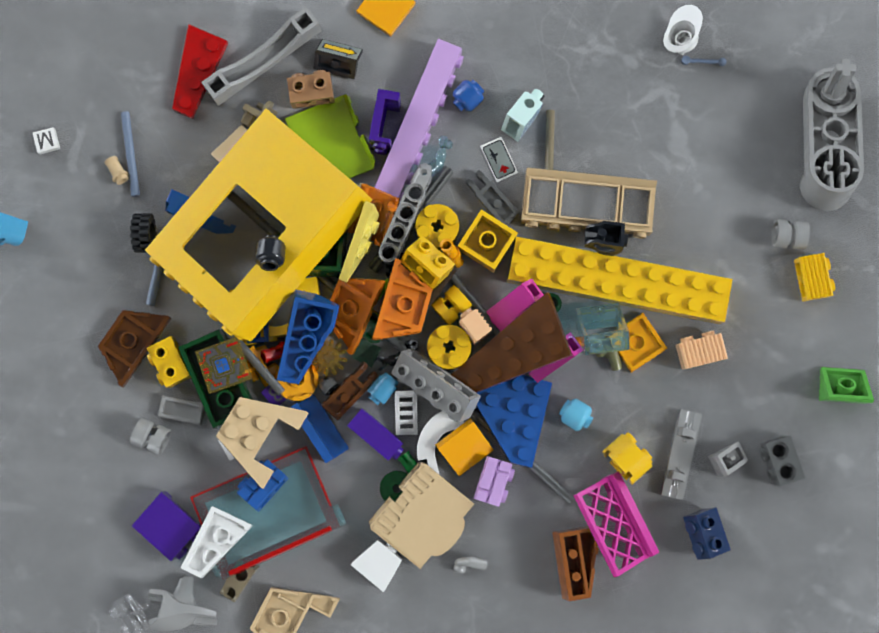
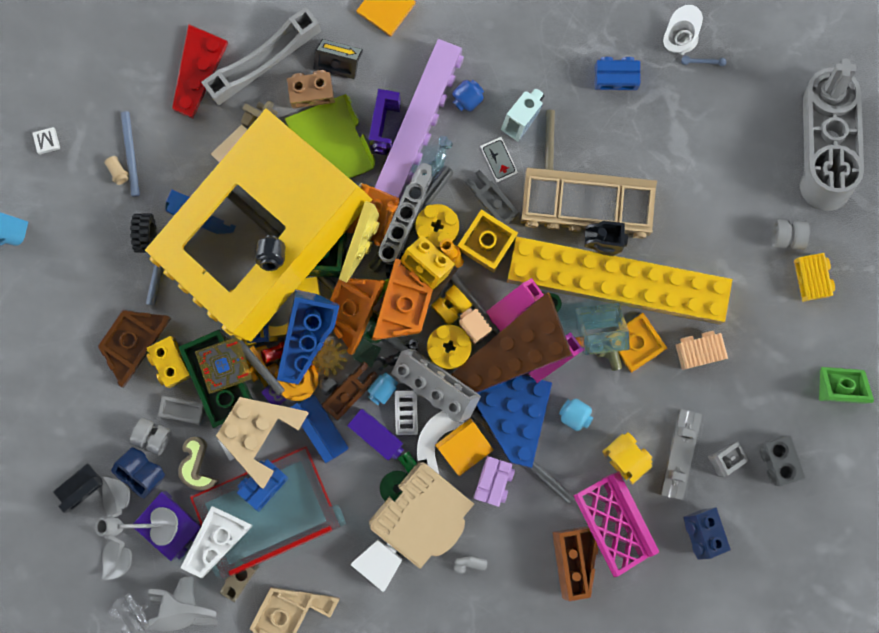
none -> black panel [53,463,103,513]
none -> light grey plant [95,477,178,580]
none -> dark blue brick [111,447,165,499]
none -> dark tan animal [178,437,219,490]
none -> blue brick [595,57,640,90]

